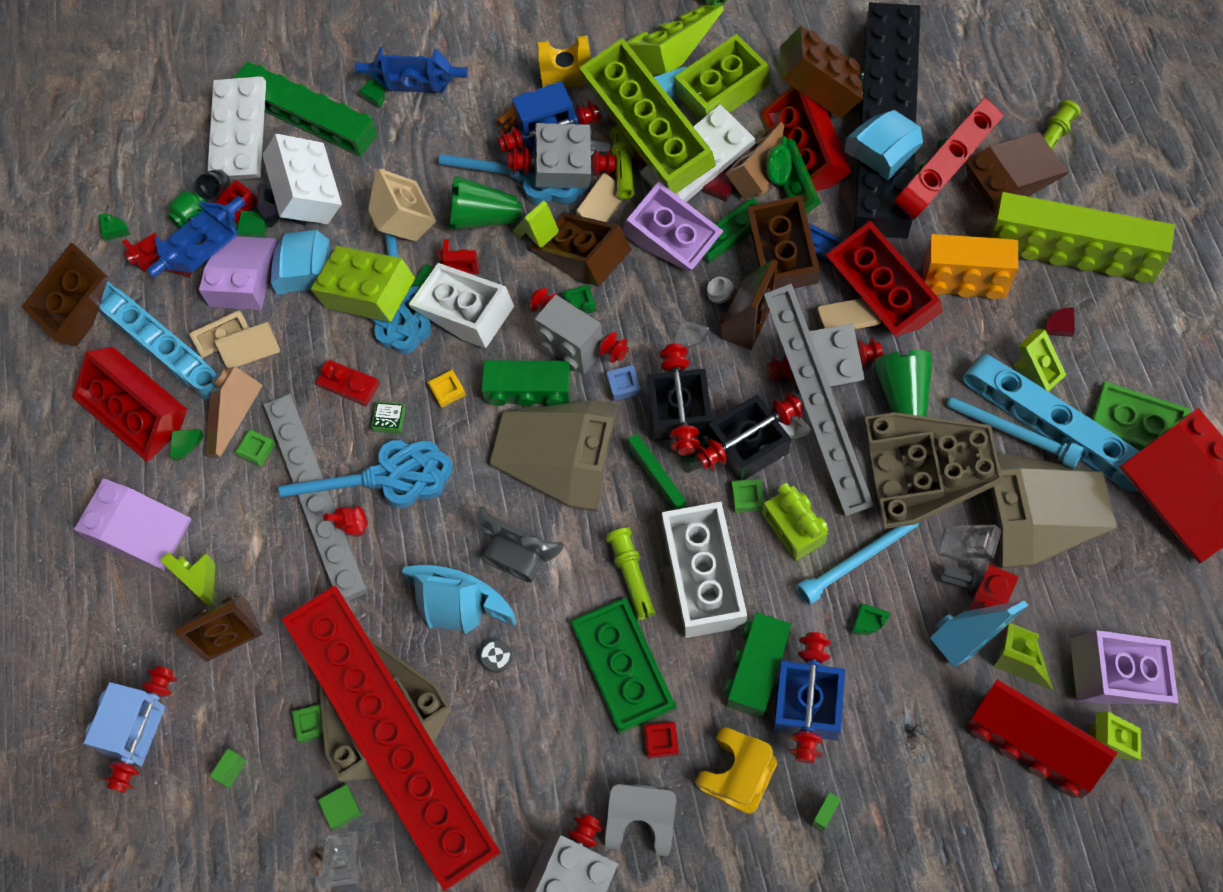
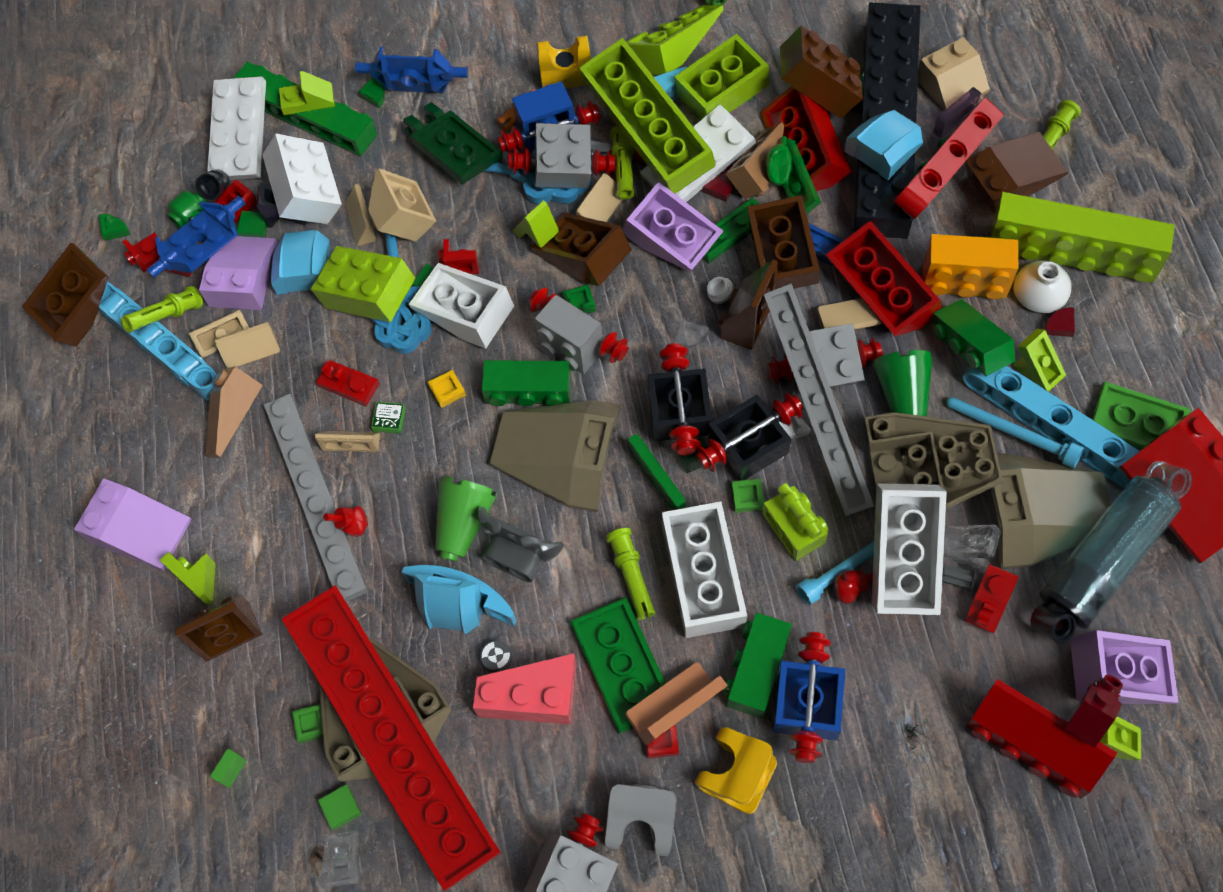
red slope [72,347,188,461] -> none
light blue brick [83,665,177,794] -> none
green tile [170,429,204,461] -> none
bright green tile [234,429,276,467] -> none
dark azure piece [278,440,453,509] -> none
green cone [449,176,522,231] -> none
medium blue plate [606,365,641,401] -> none
bright green tile [811,792,841,833] -> none
green tile [851,603,891,635] -> none
medium azure slope [930,600,1028,668] -> none
lime slope [993,623,1054,691] -> none
none -> lime pin [120,286,203,333]
none -> lime slope [279,71,335,115]
none -> tan slope [315,431,380,452]
none -> tan slope [345,184,376,246]
none -> dark green tile [403,102,502,185]
none -> bright green cone [435,476,497,562]
none -> coral wedge [473,654,577,724]
none -> nougat panel [625,662,728,745]
none -> red piece [834,570,873,604]
none -> white brick [872,483,947,615]
none -> tan slope [918,37,990,115]
none -> clear purple tile [933,87,981,139]
none -> green brick [933,299,1015,377]
none -> white piece [1013,260,1071,313]
none -> clear light blue piece [1030,461,1192,643]
none -> dark red brick [1064,675,1123,748]

